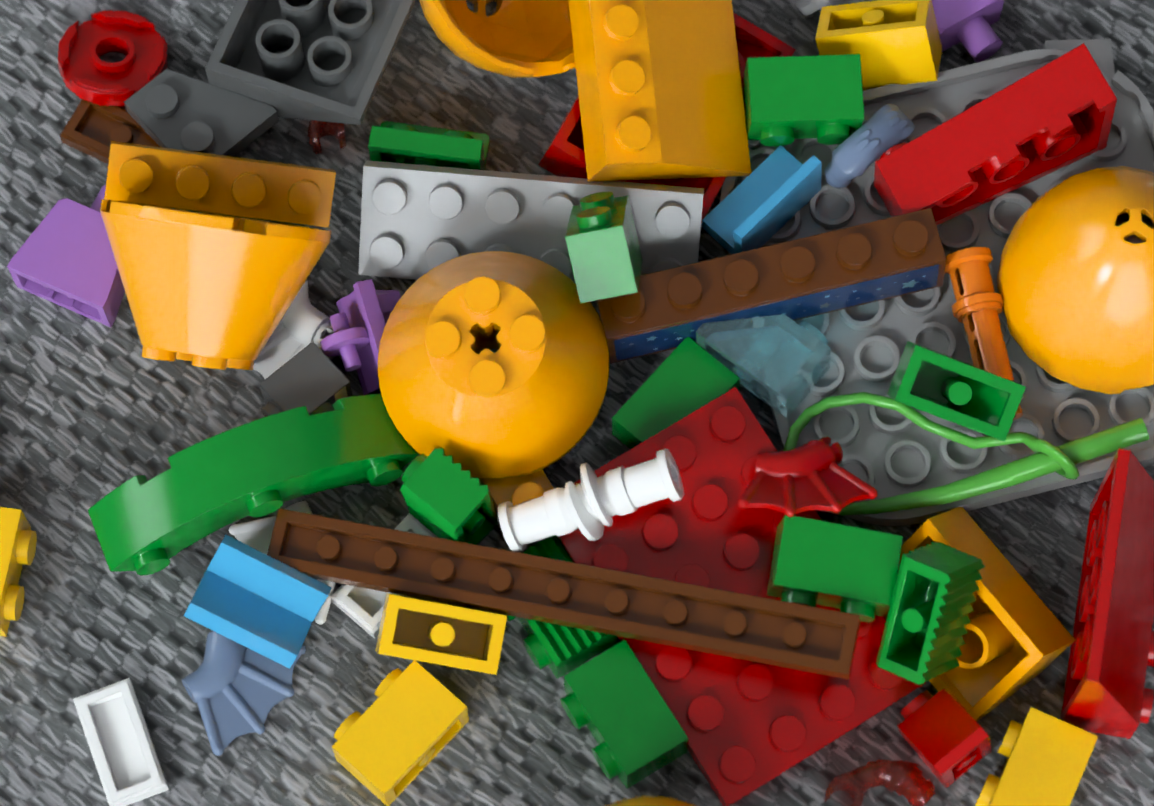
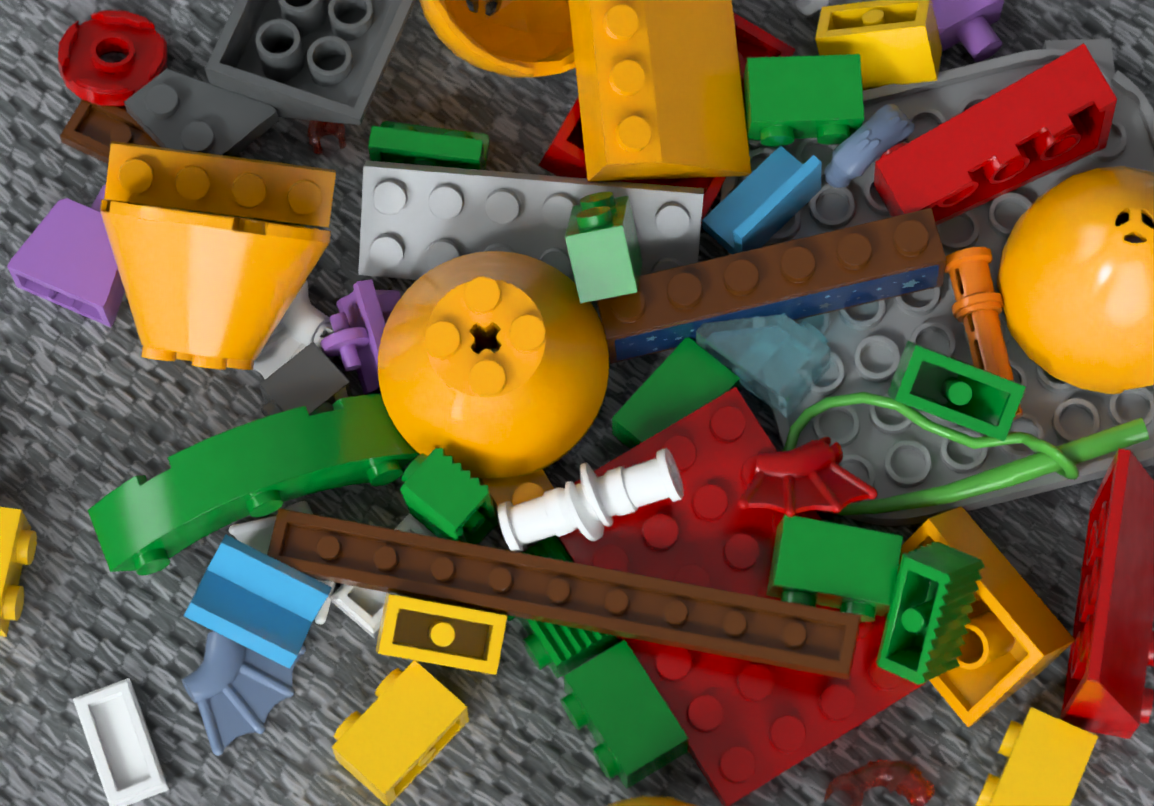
red slope [897,688,992,788] -> none

